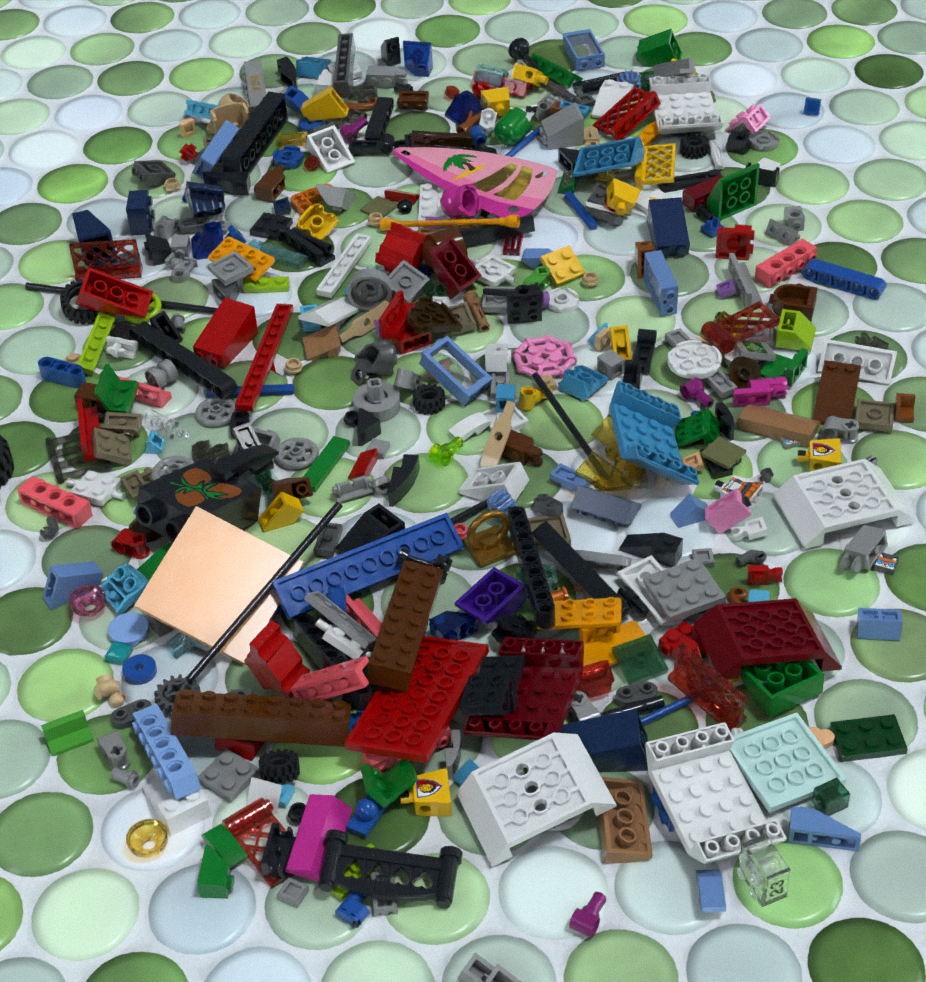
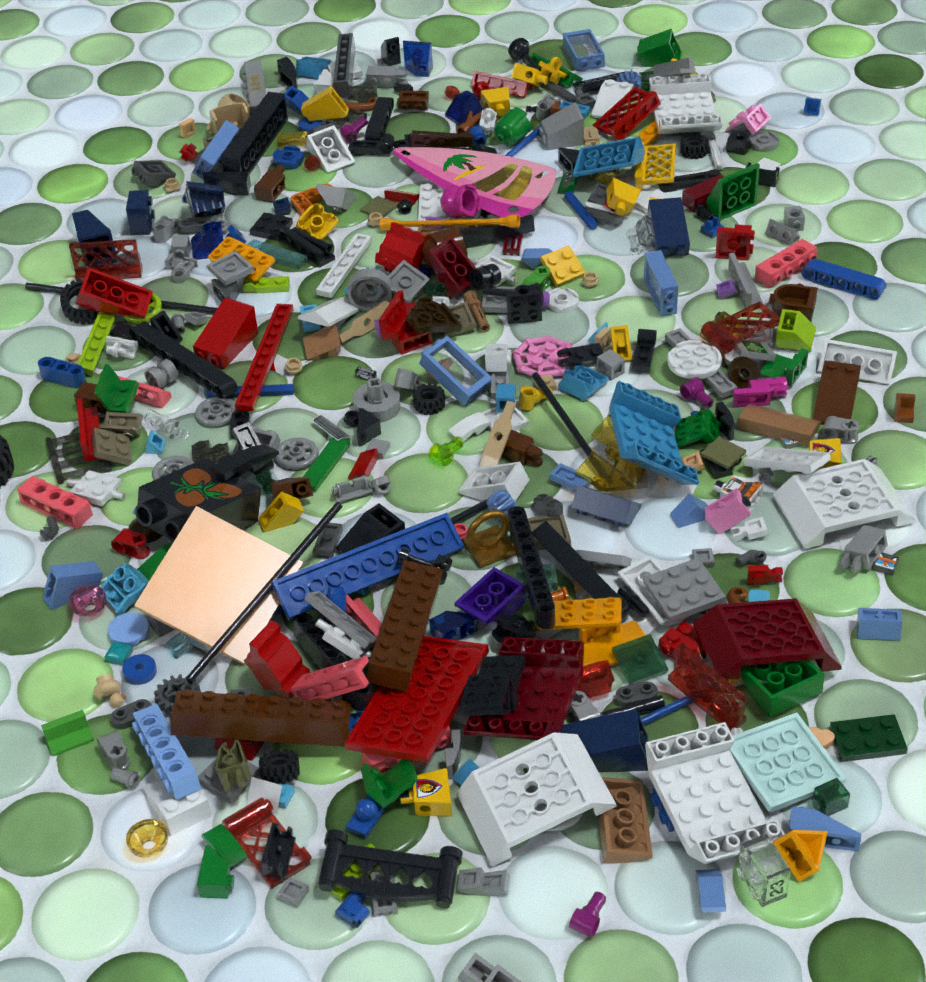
dark tan plate [120,467,153,503] -> none
black slope [143,234,172,266] -> none
medium azure plate [184,99,220,119] -> none
dark pink slope [285,794,352,882] -> none
black plate [288,802,306,824] -> none
dark grey piece [351,340,397,386] -> none
black slope [388,454,420,507] -> none
clear light blue panel [473,63,509,86] -> none
black slope [619,533,683,567] -> none
black panel [622,360,643,389] -> none
dark orange torso [635,241,655,279] -> none
clear smoke plate [855,332,889,350] -> none
dark tan plate [855,399,895,432] -> none
none -> light grey tile [184,311,209,325]
none -> olive hinge [215,739,252,793]
none -> sticker [312,415,352,441]
none -> light grey slope [457,867,509,896]
none -> black wheel [469,264,501,290]
none -> yellow hips [539,57,567,84]
none -> black hinge [557,343,604,367]
none -> clear plate [626,215,655,256]
none -> white plate [743,447,831,474]
none -> light orange slope [772,830,828,882]

